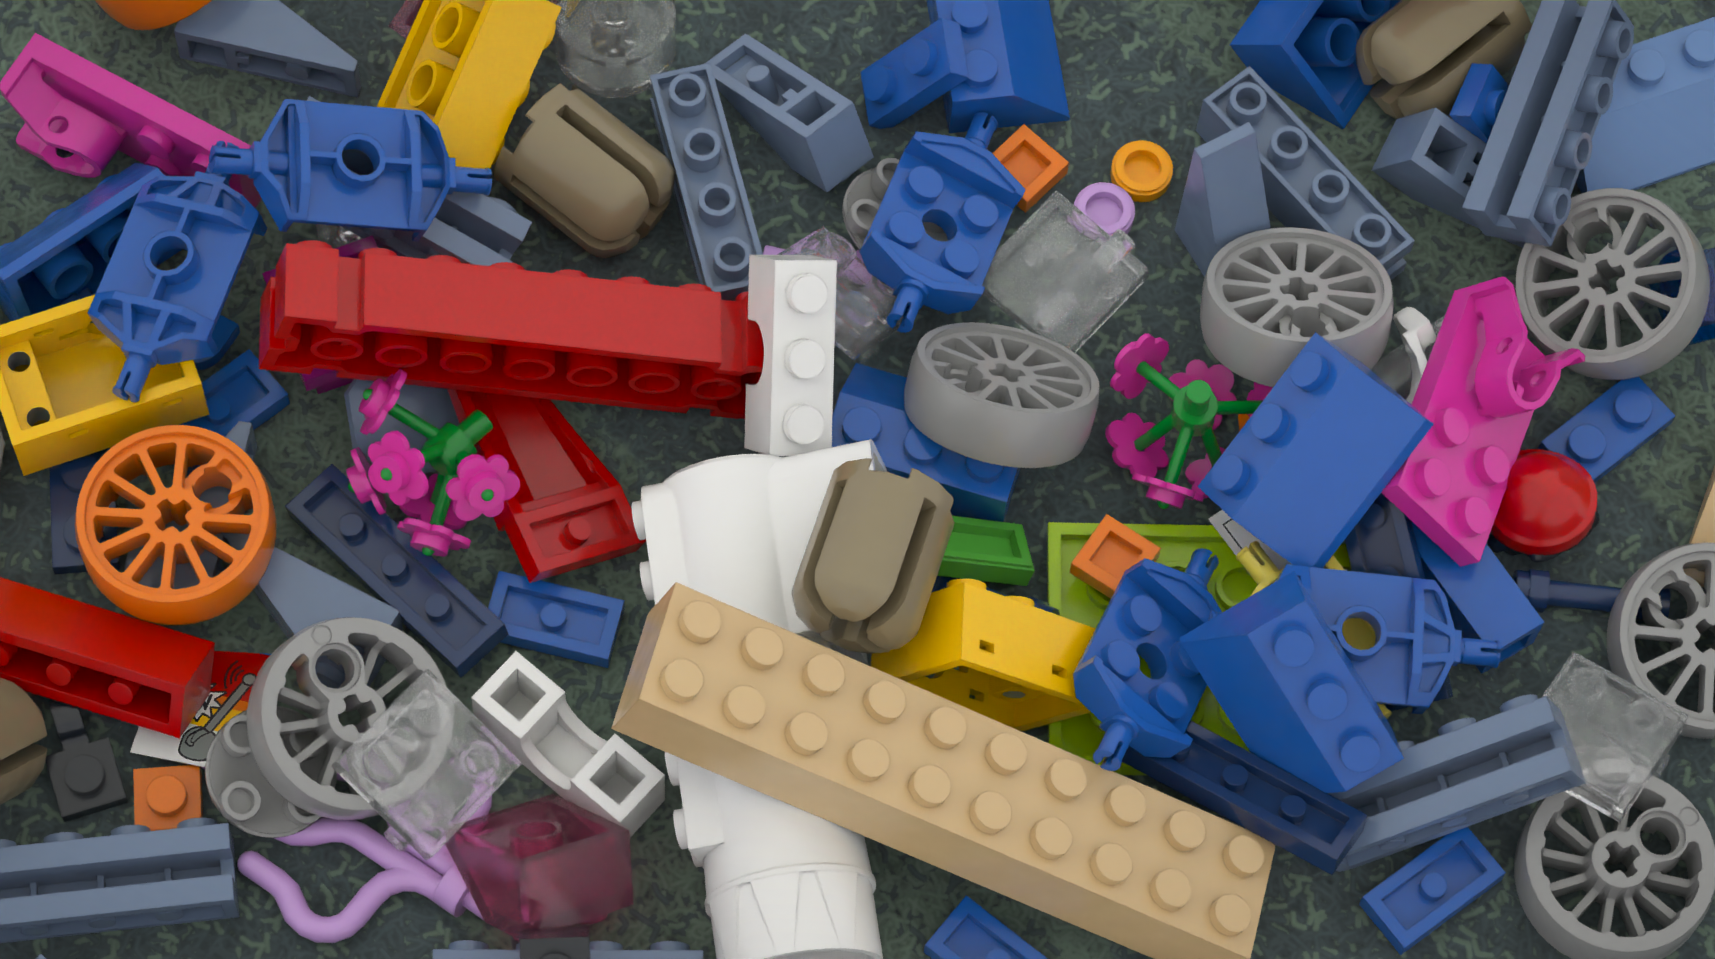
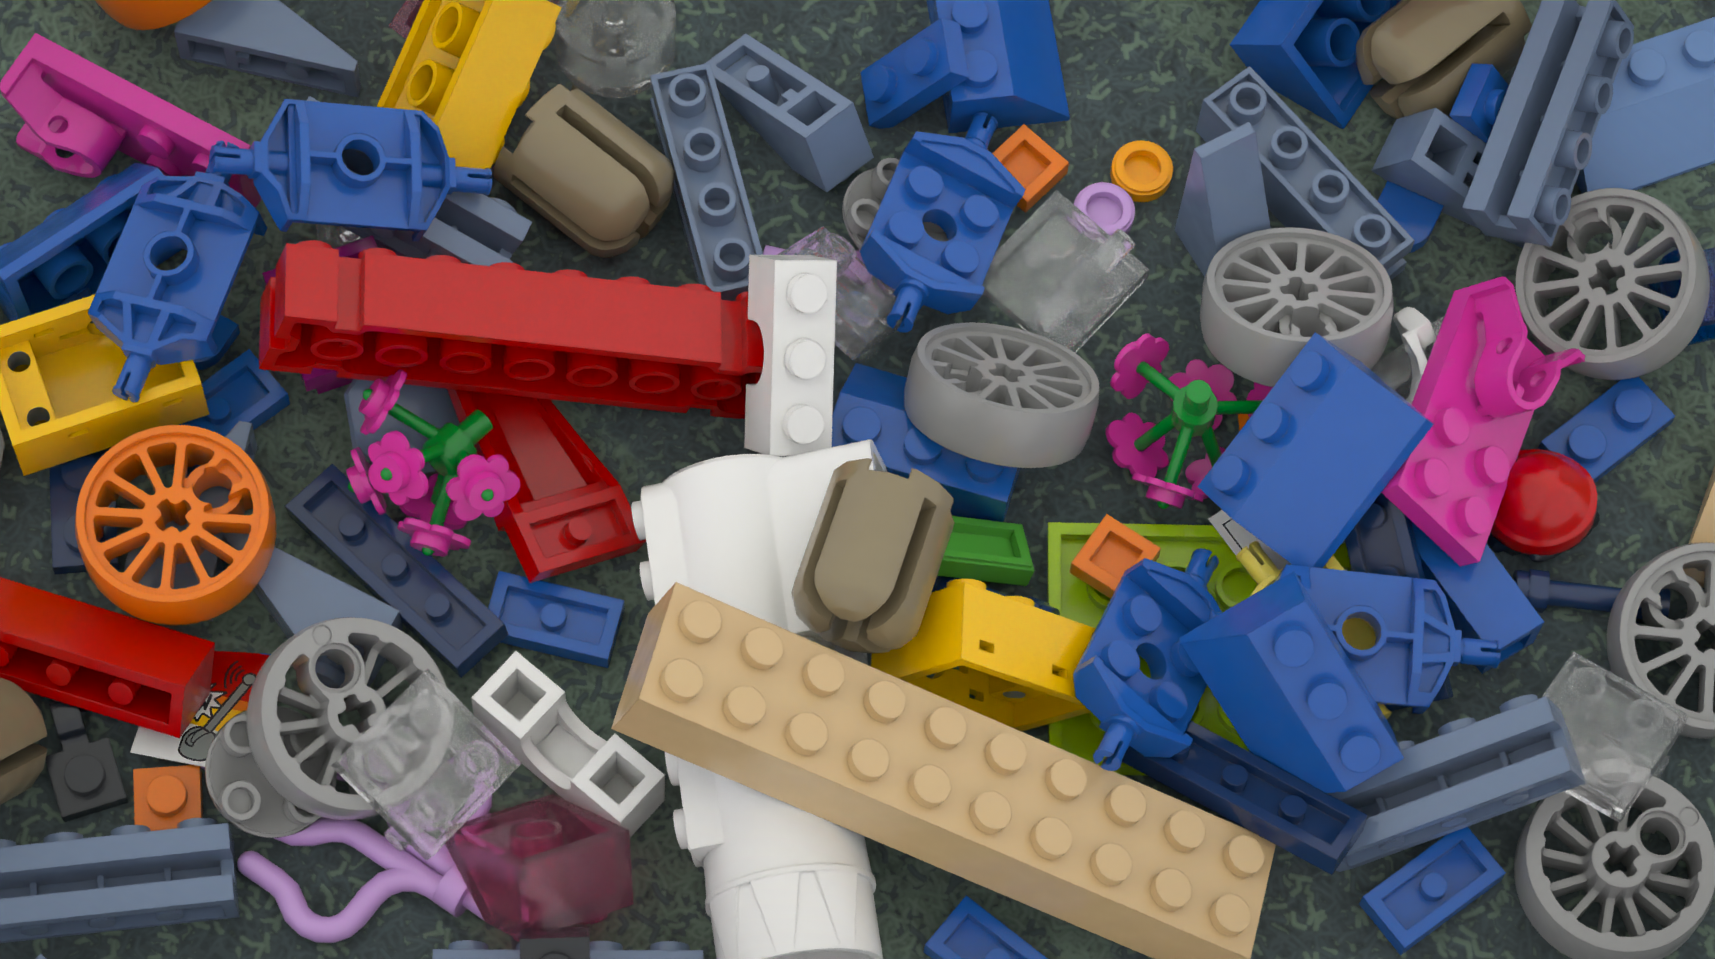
none -> blue tile [1378,181,1444,253]

